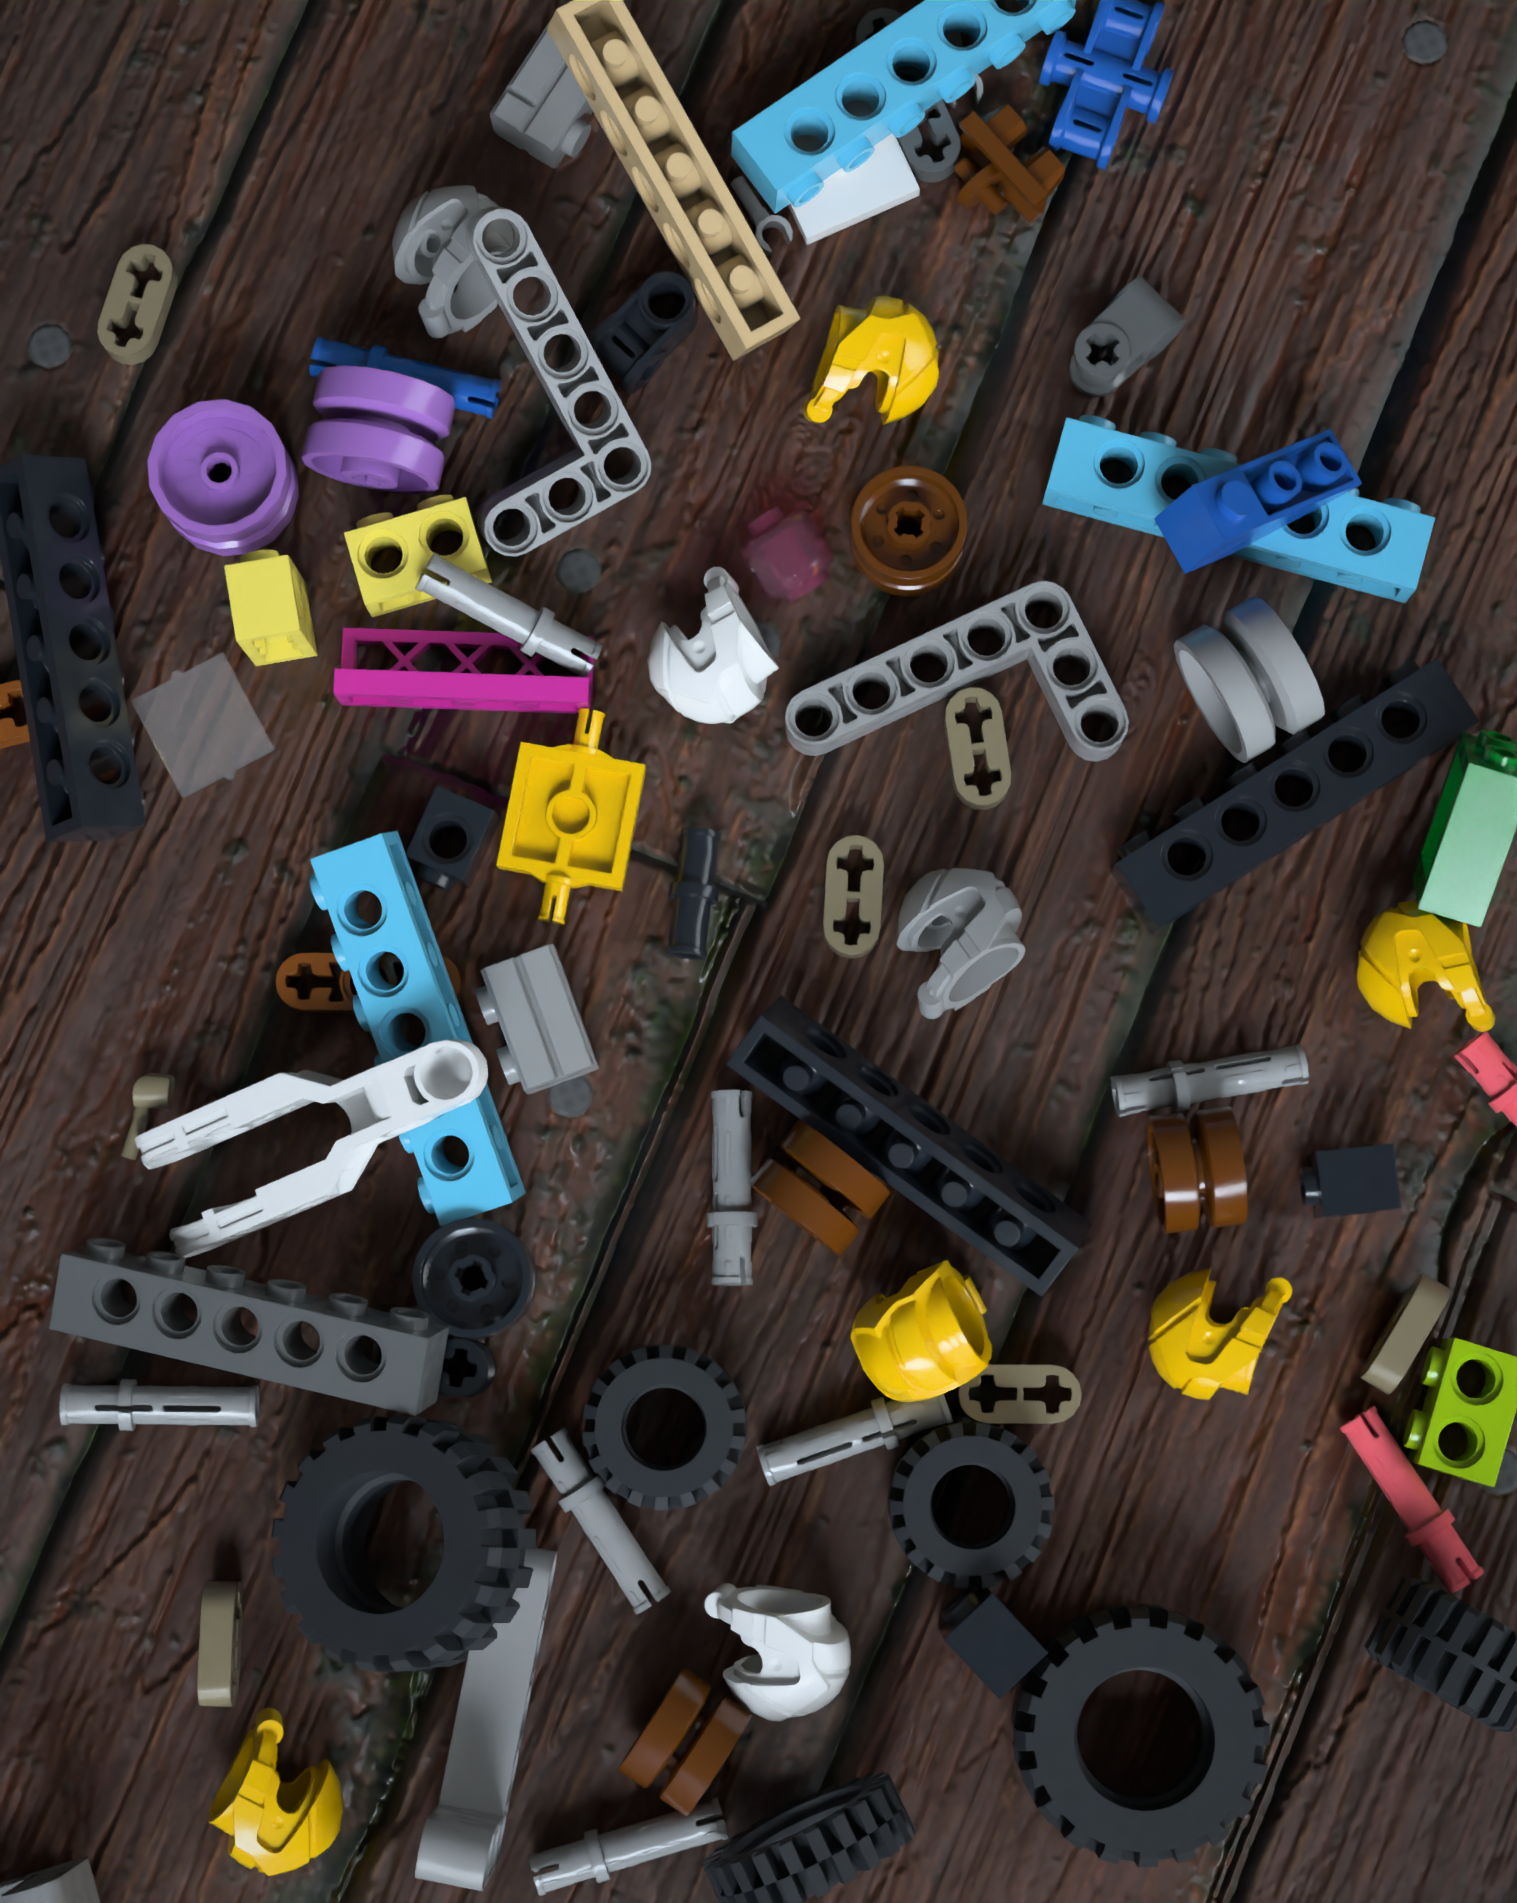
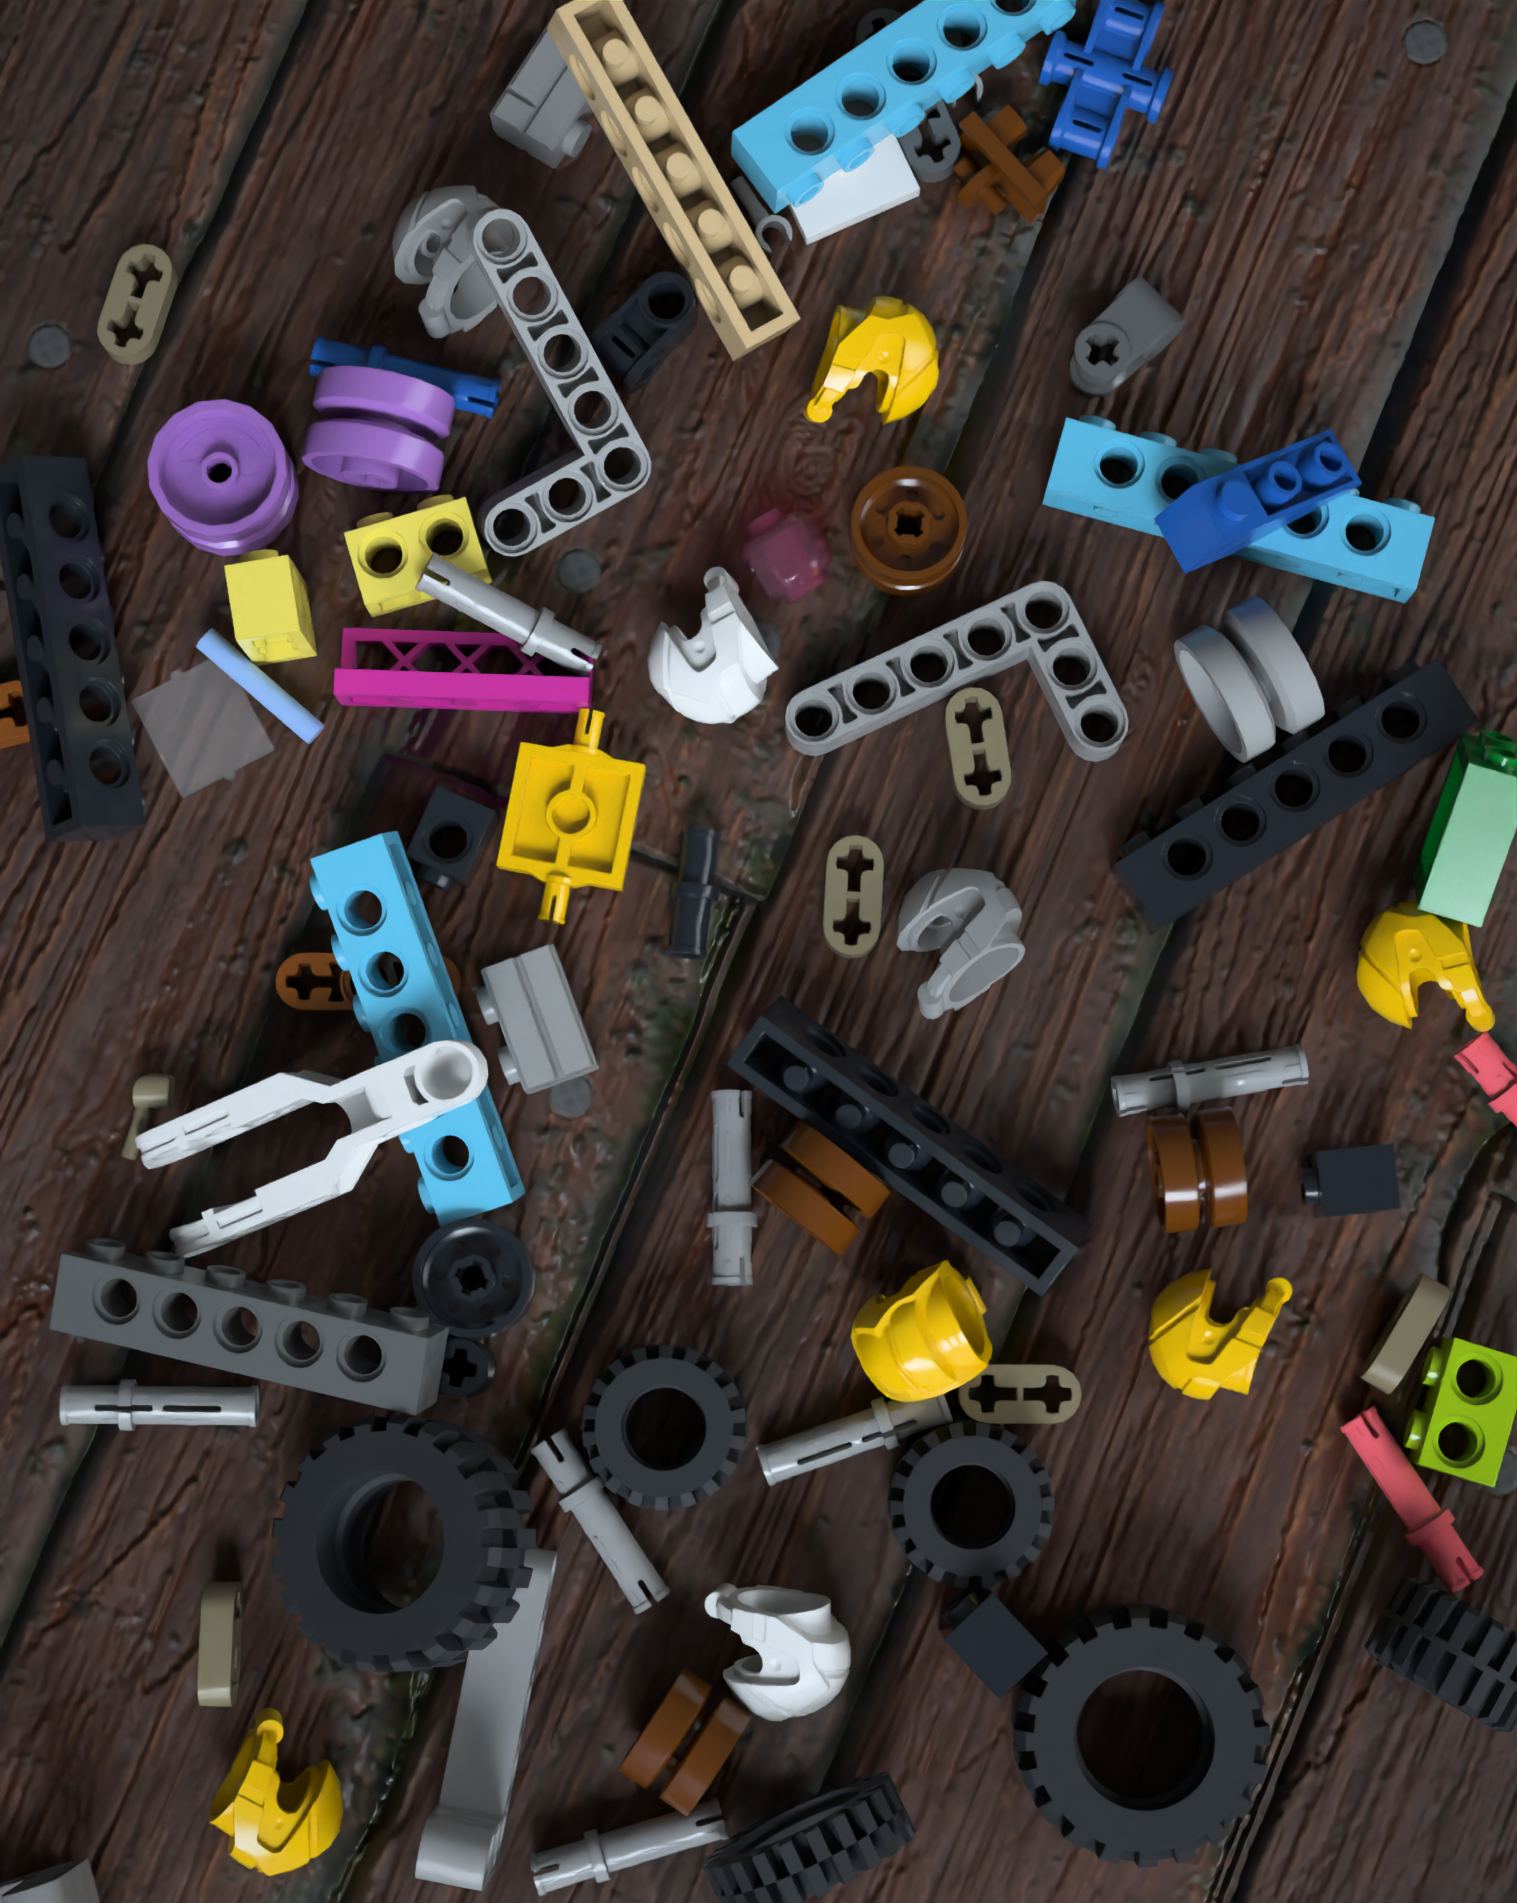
none -> light blue piece [196,628,325,744]

